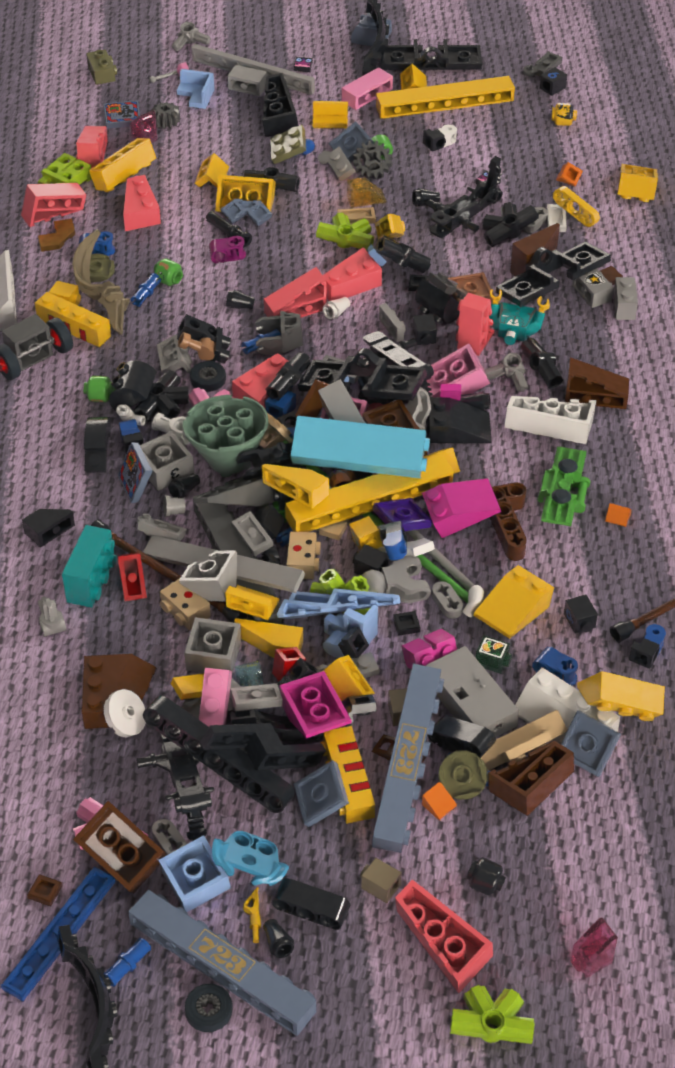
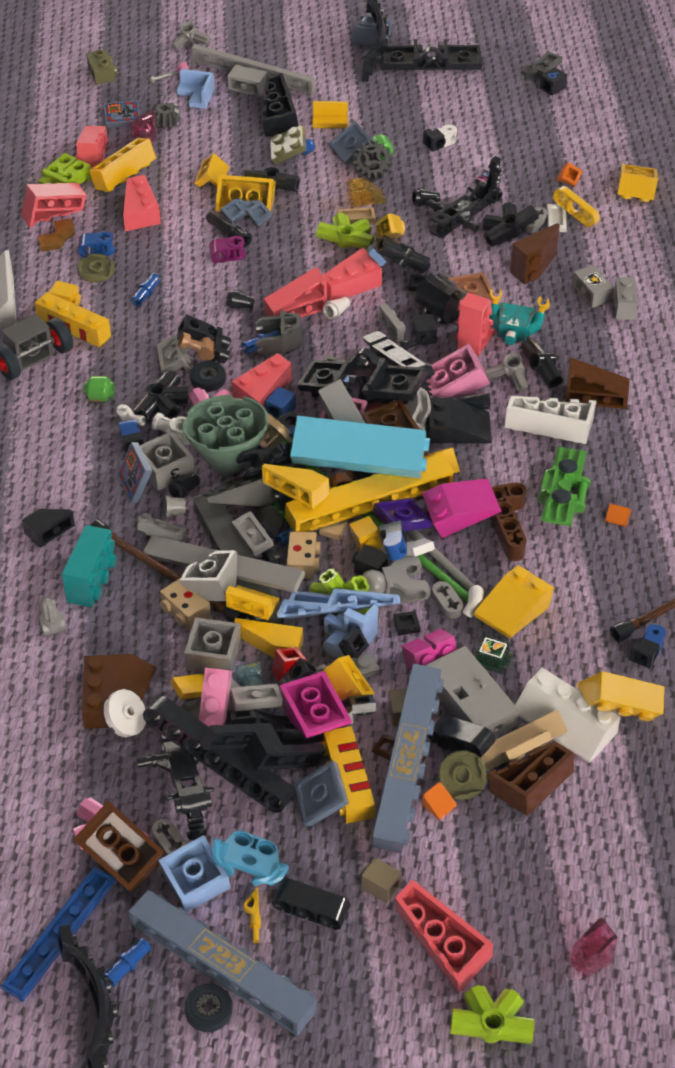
reddish brown tile [27,874,63,907] -> none
dark tan piece [72,229,130,335] -> none
black arch [84,417,111,472] -> none
black brick [109,361,157,411] -> none
red slope [117,552,147,601] -> none
bright green head [154,258,183,286] -> none
black cone [263,919,294,958] -> none
black piece [265,352,311,401] -> none
black tile [294,57,313,72] -> none
dark orange tile [295,379,330,418] -> none
light grey hinge [318,147,356,181] -> none
bright pink brick [342,67,393,110] -> none
yellow brick [376,76,515,119] -> none
yellow panel [400,64,427,90] -> none
dark pink tile [439,384,461,401] -> none
black head [466,857,506,895] -> none
black plate [496,241,611,307] -> none
blue piece [532,646,578,686] -> none
yellow head [551,103,577,126] -> none
sand blue tile [561,710,622,777] -> none
black brick [564,594,598,633] -> none
reddish brown tile [600,266,623,285] -> none

